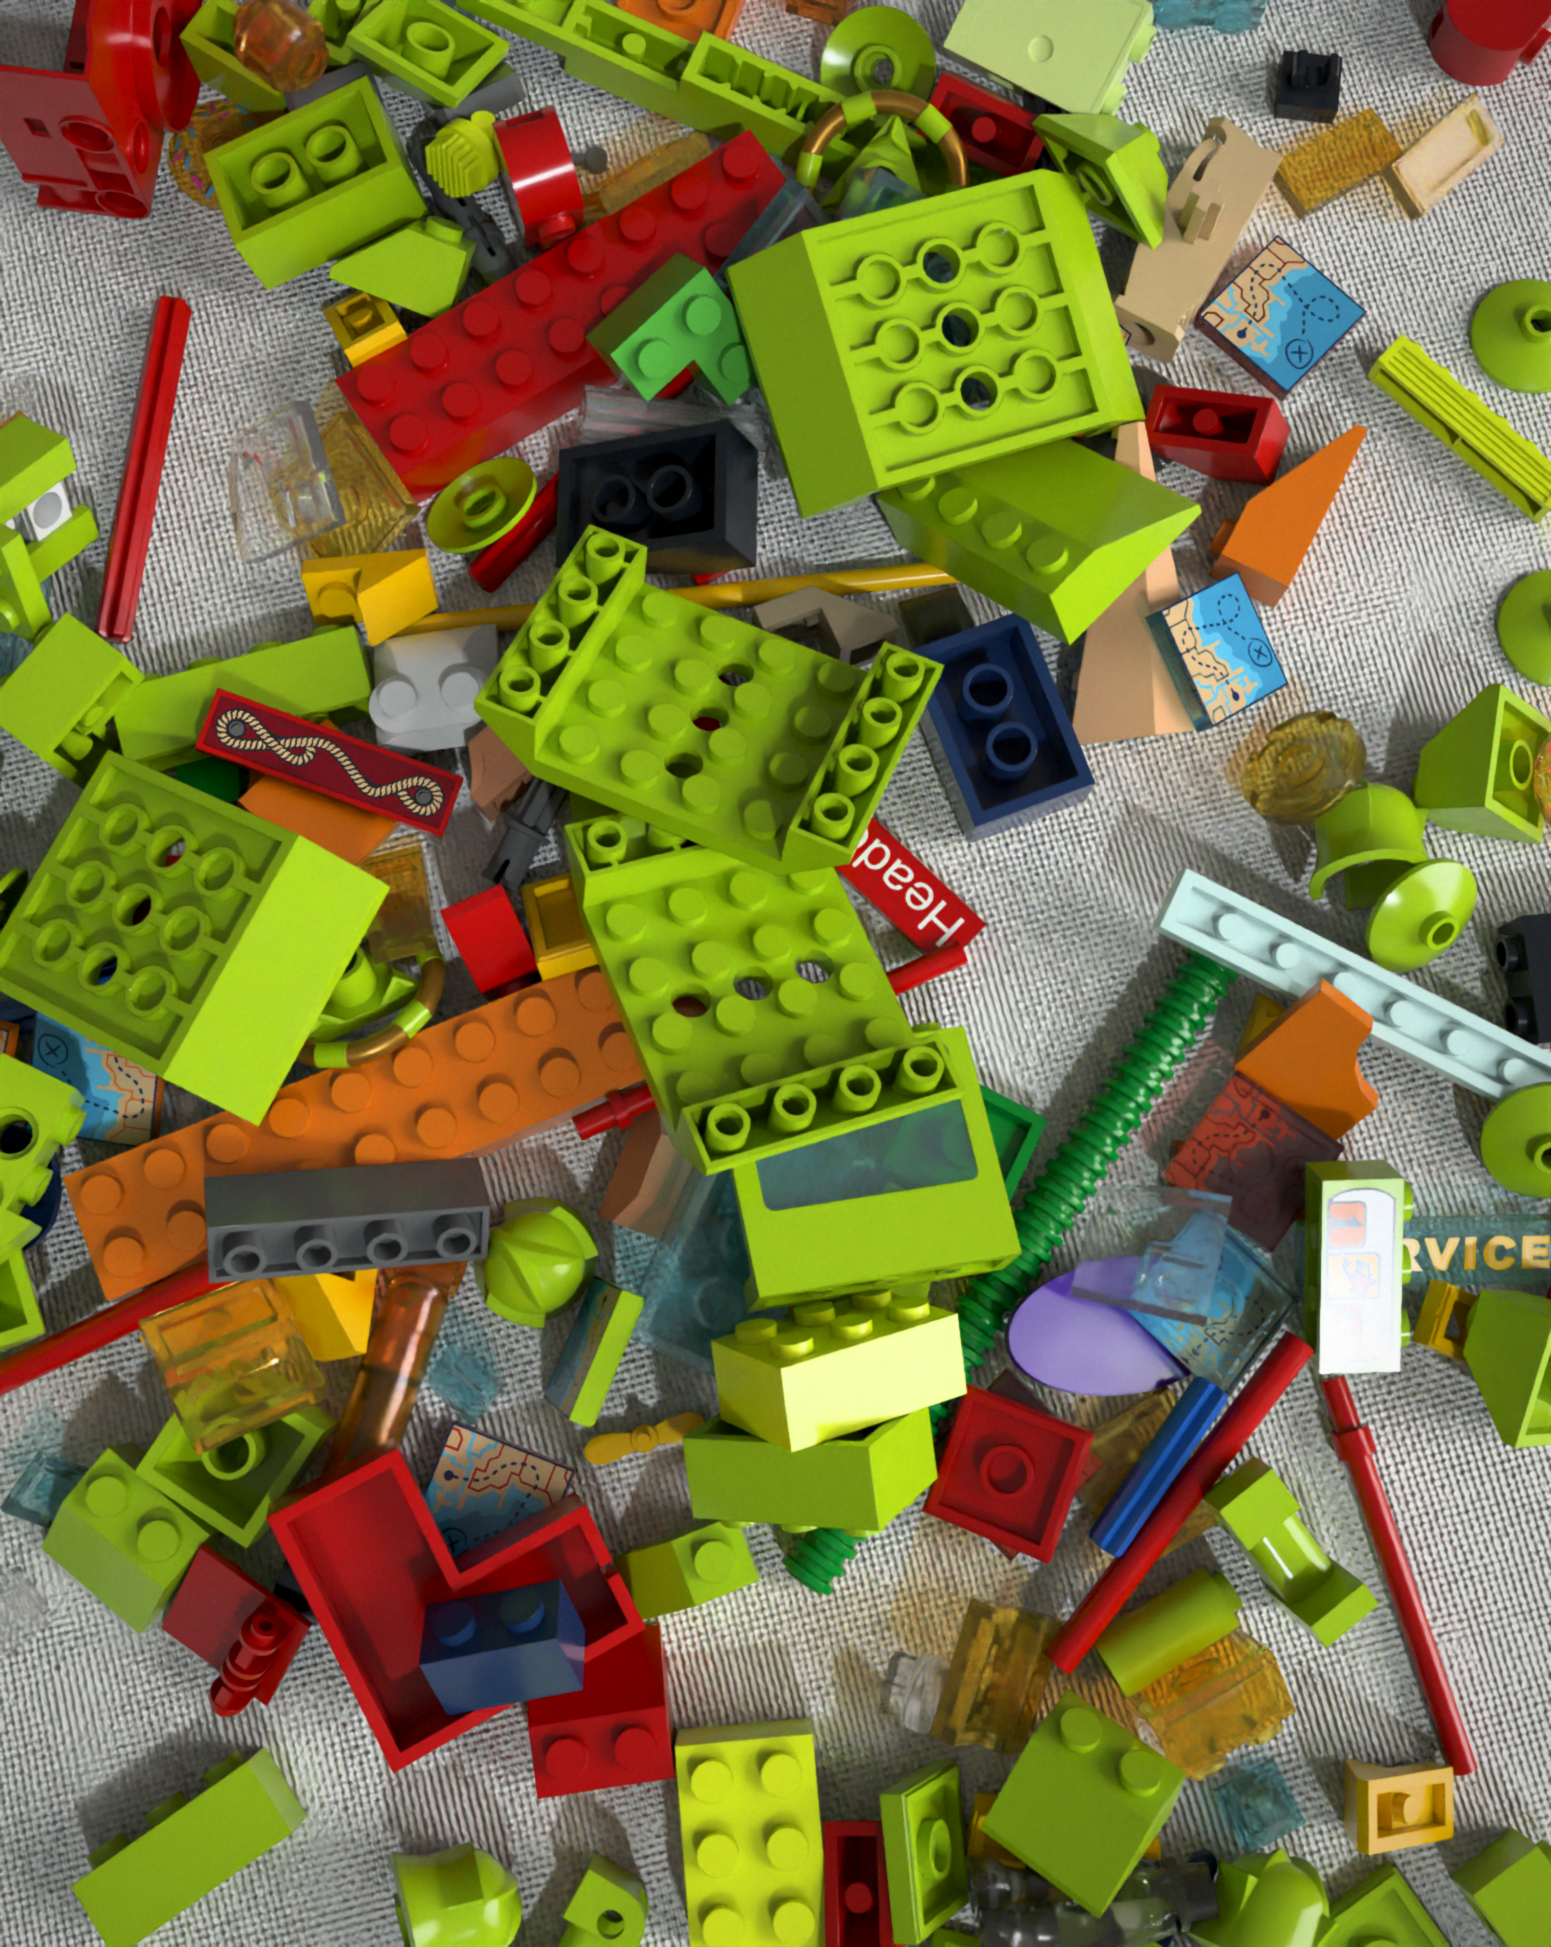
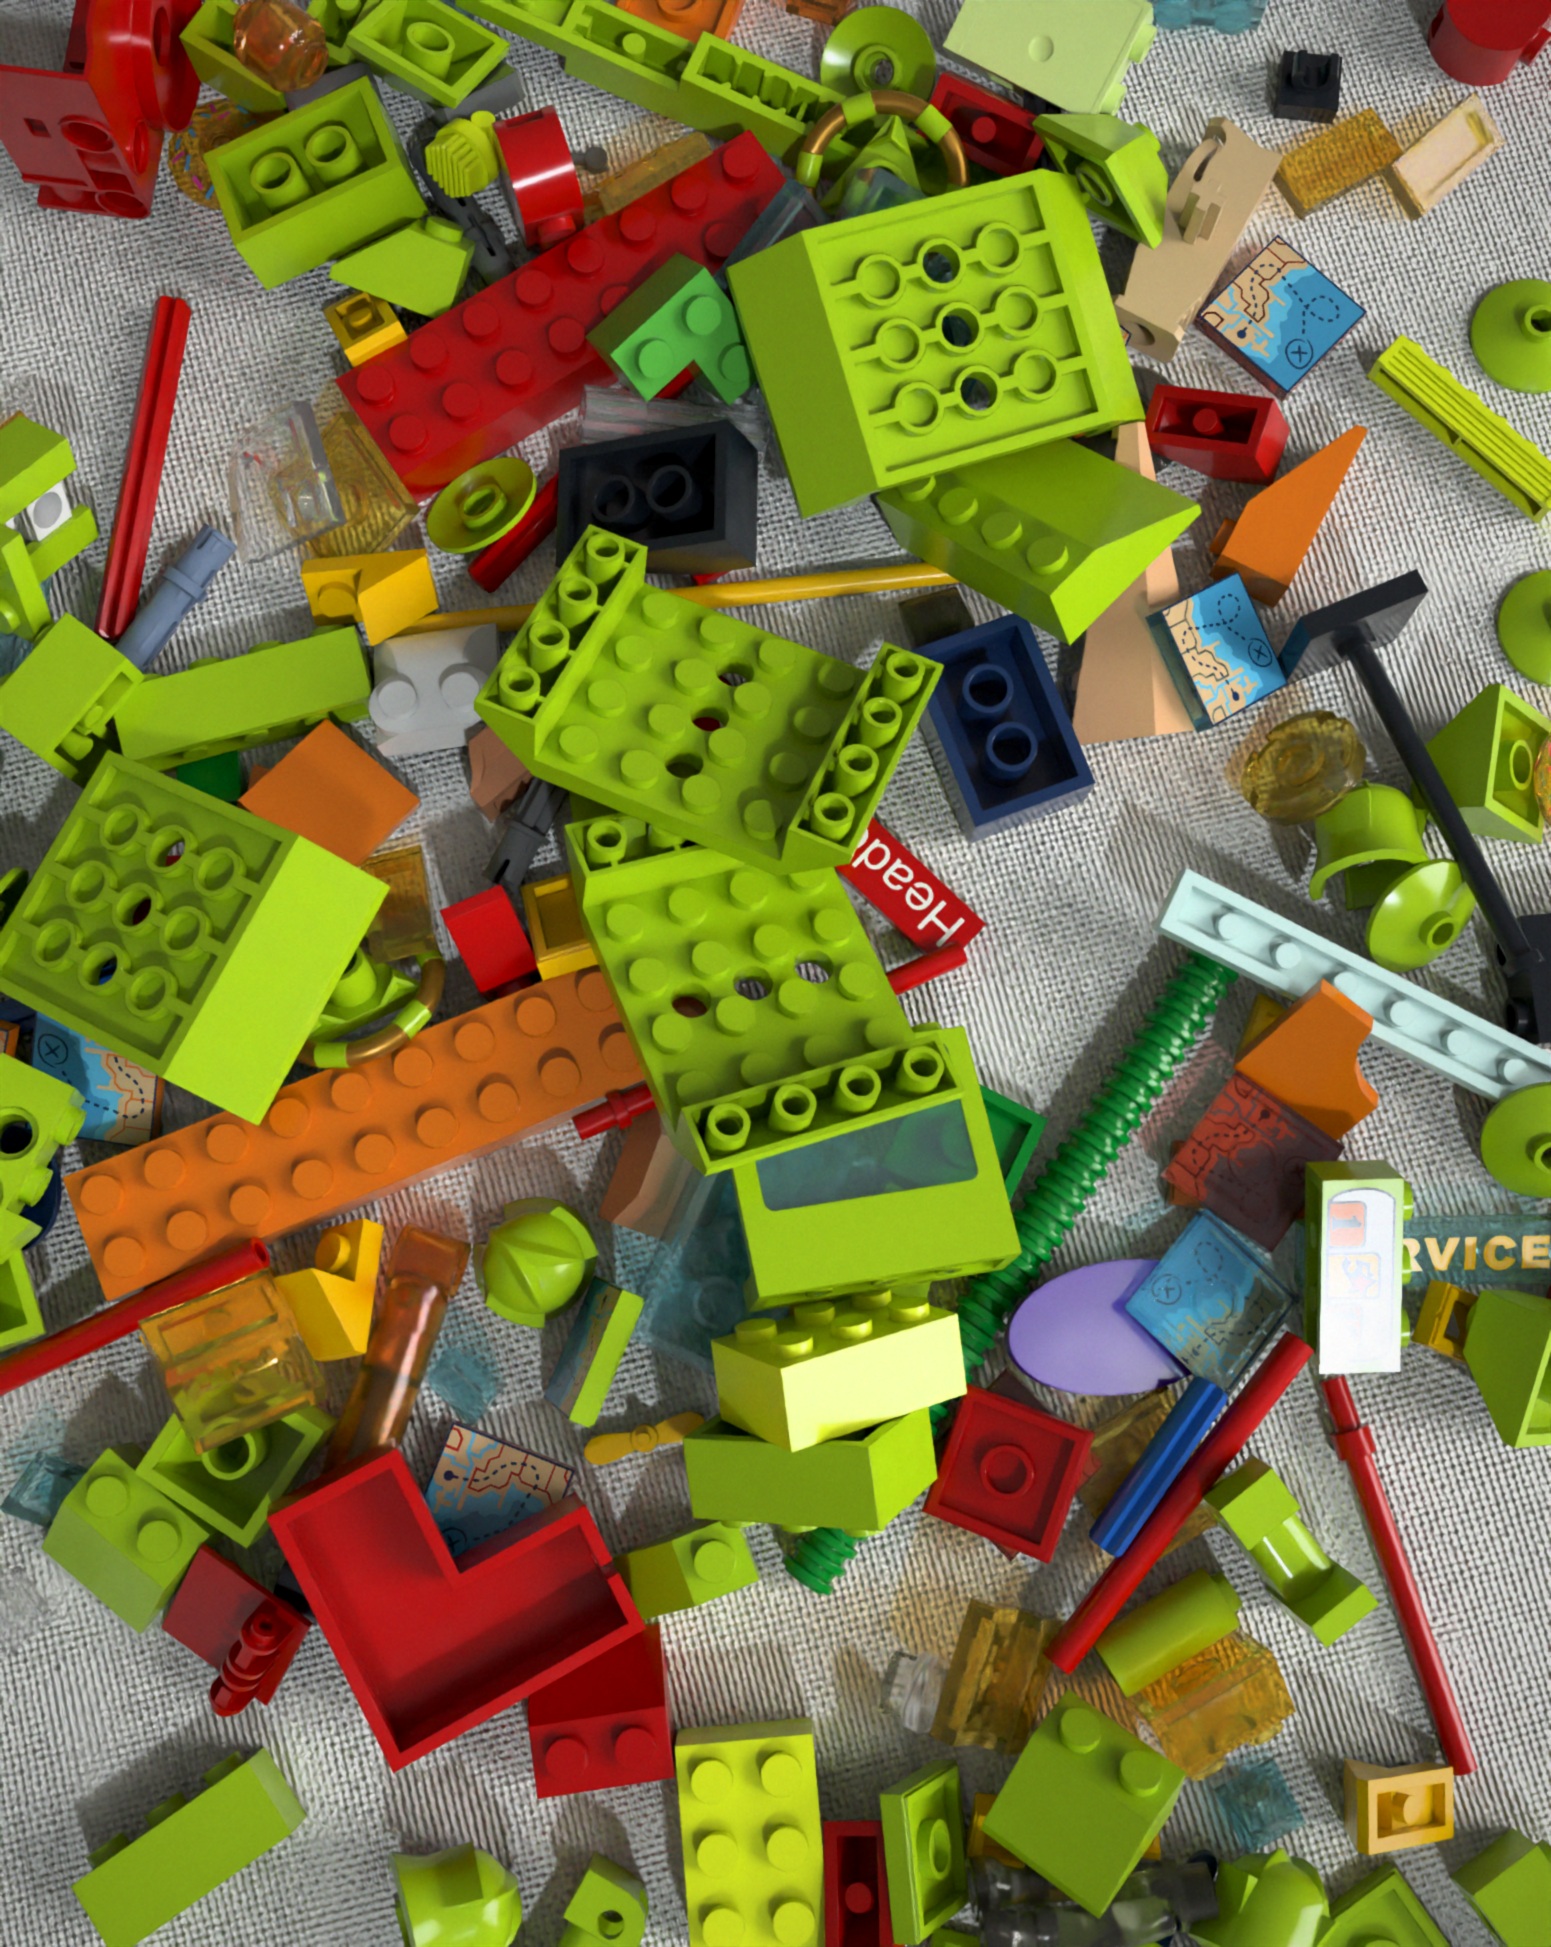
tile [195,688,464,839] -> none
dark grey brick [204,1157,490,1284] -> none
dark blue brick [419,1579,586,1716] -> none
dark tan slope [752,586,898,668] -> none
clear plate [1072,1185,1233,1328] -> none
none -> sand blue pin [114,523,237,674]
none -> black tile [1277,569,1546,977]

